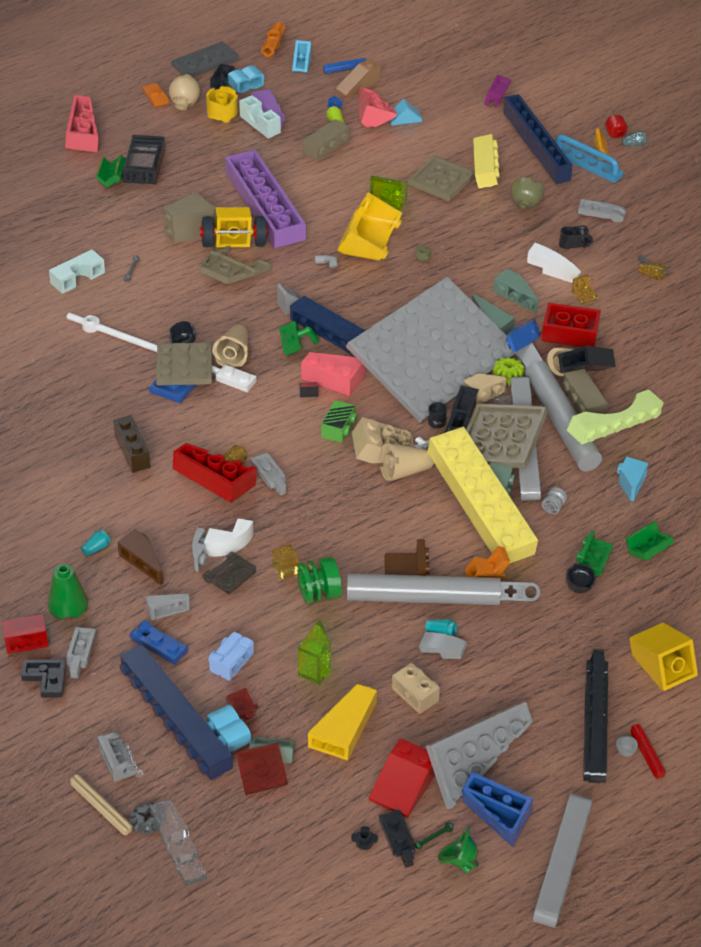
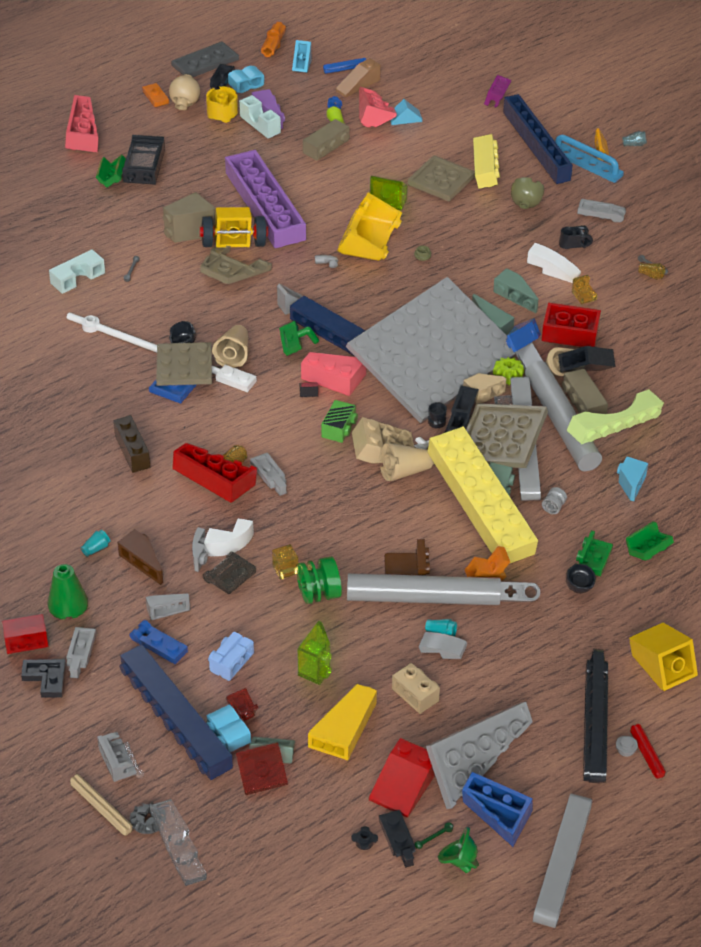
red head [605,115,628,138] -> none

